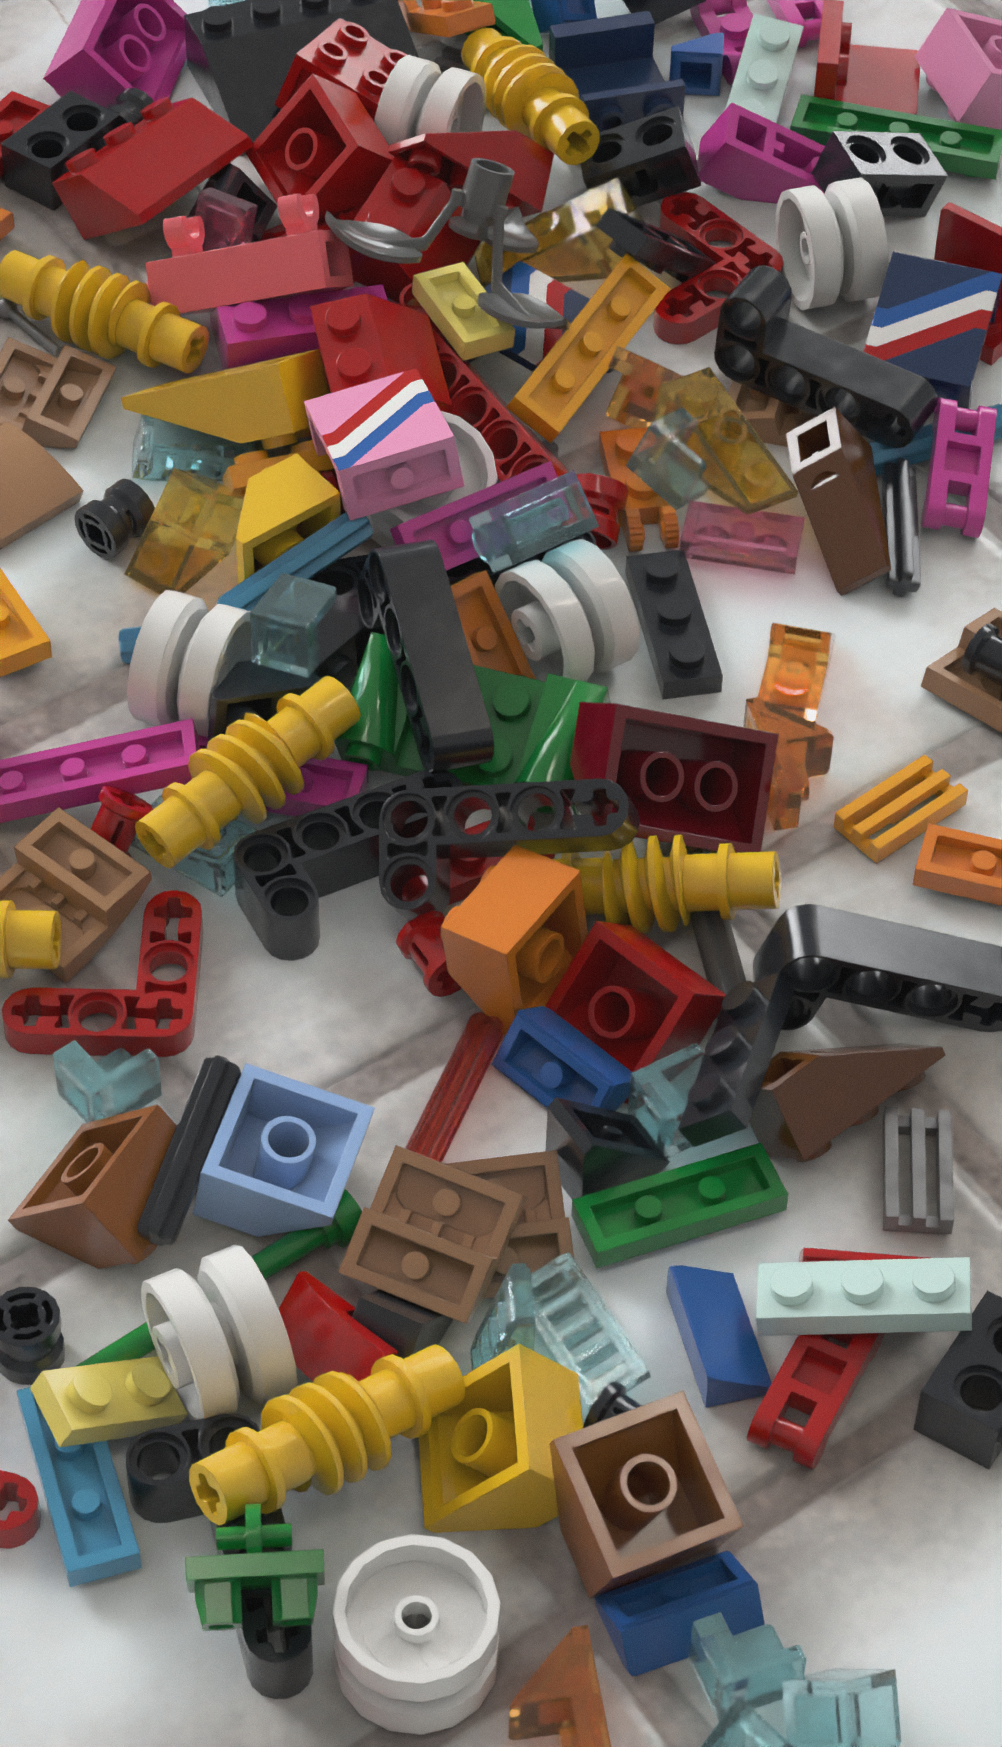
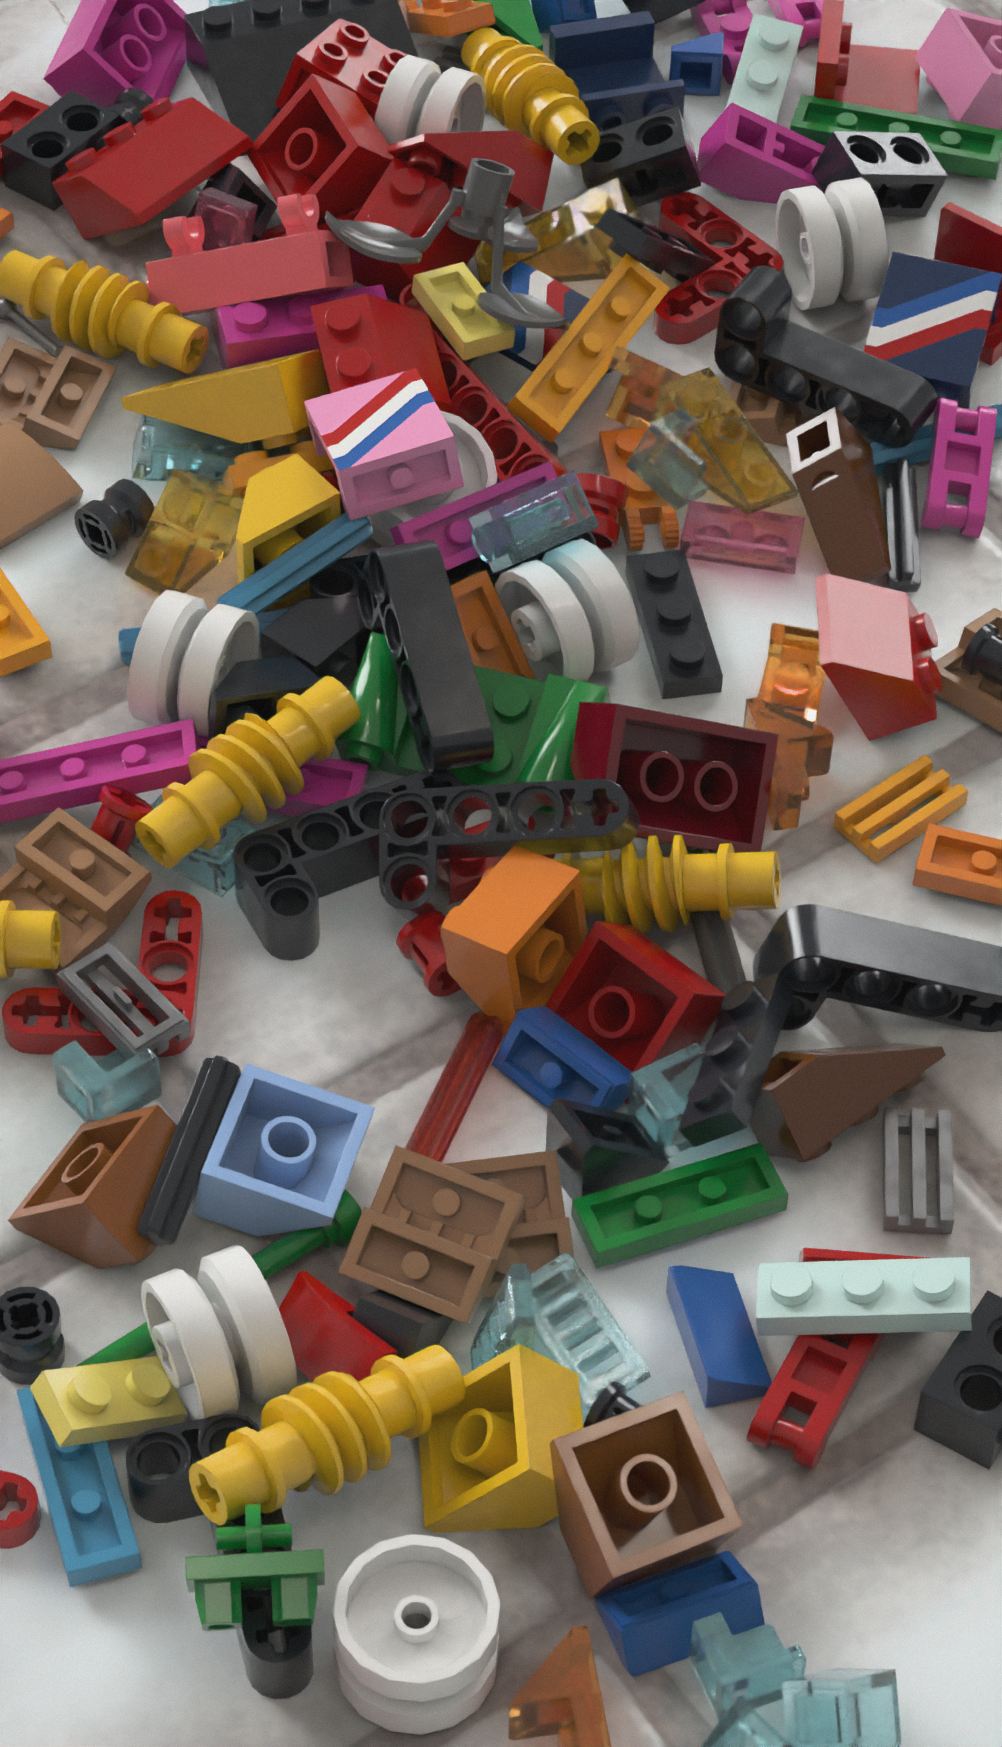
clear light blue panel [250,573,337,678] -> none
none -> flat silver tile [57,941,190,1069]
none -> slope [815,573,942,741]

